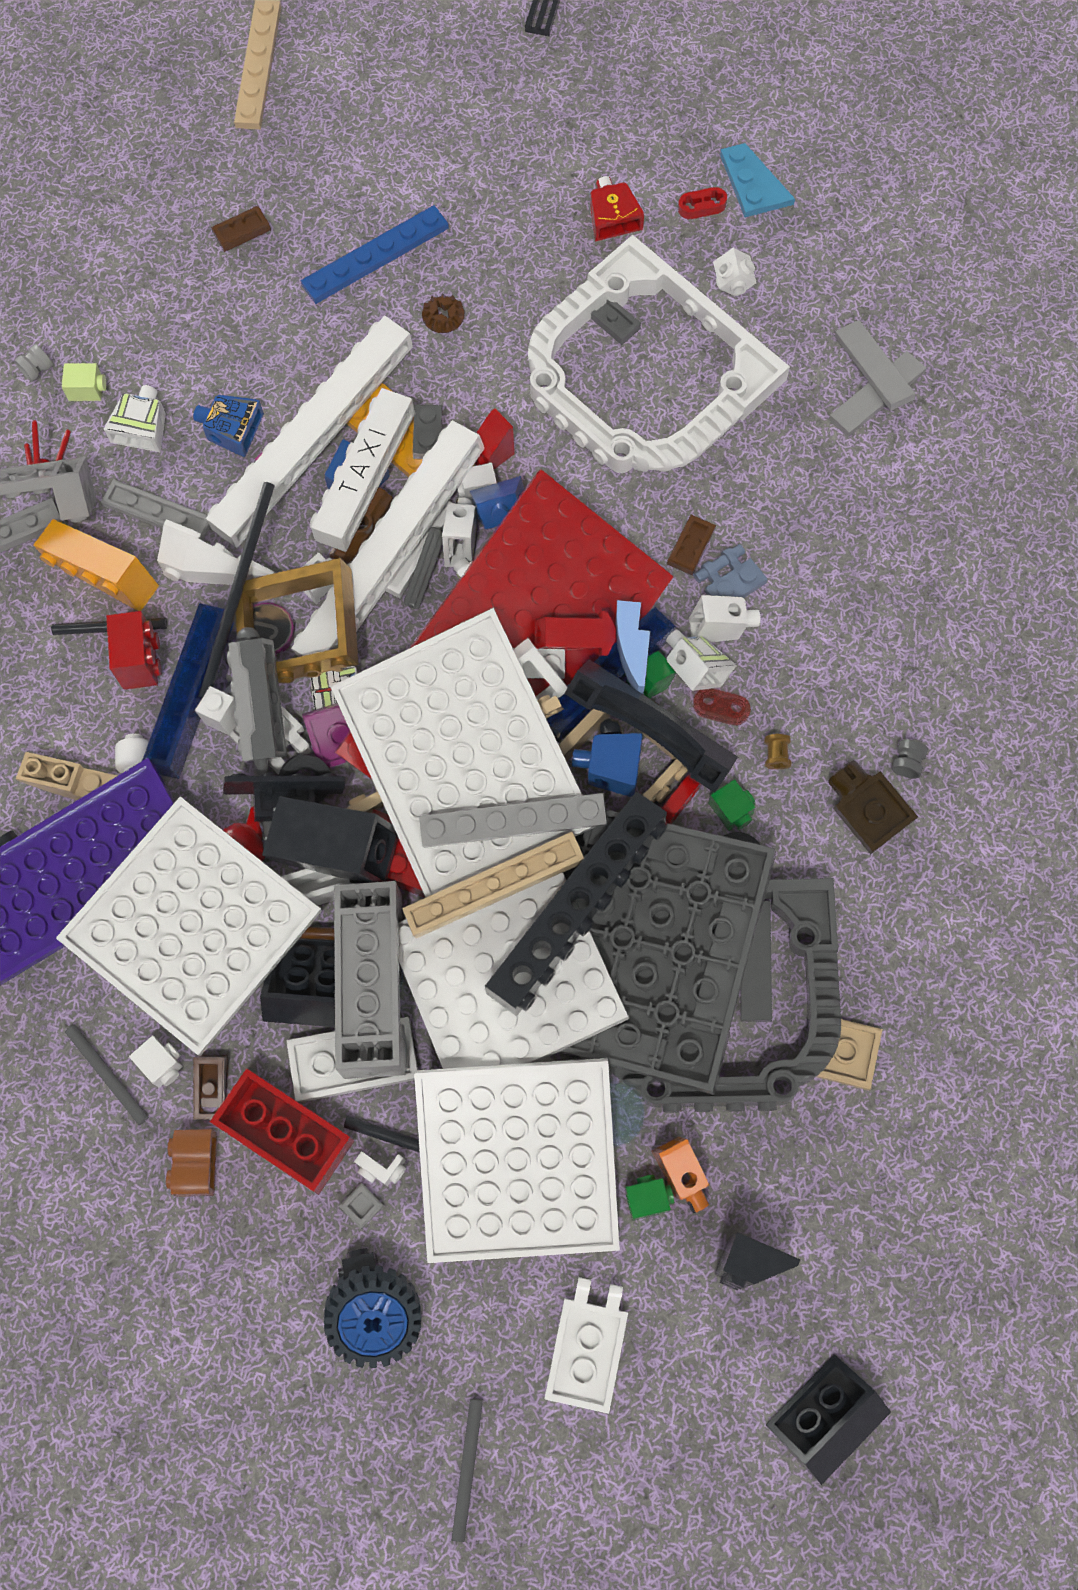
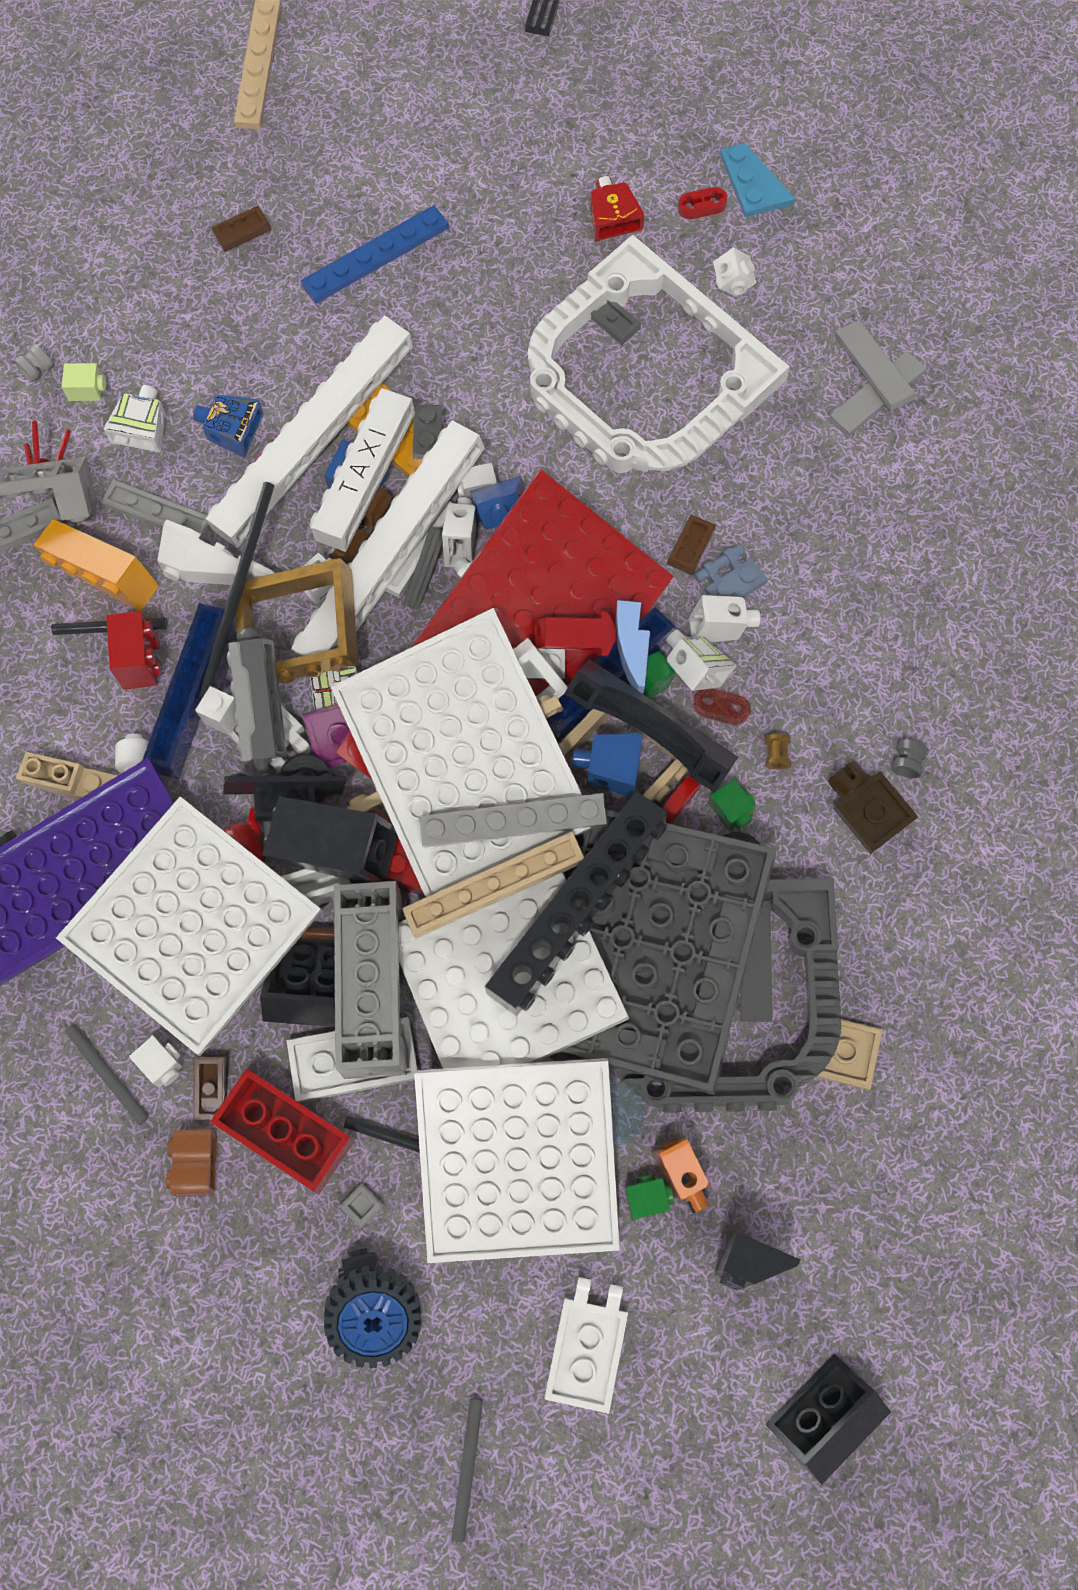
black tile [253,603,295,656] -> none
white bracket [354,1151,406,1187] -> none
reddish brown gear [422,293,465,333] -> none
red slope [475,408,515,469] -> none
black hinge [598,718,623,734] -> none

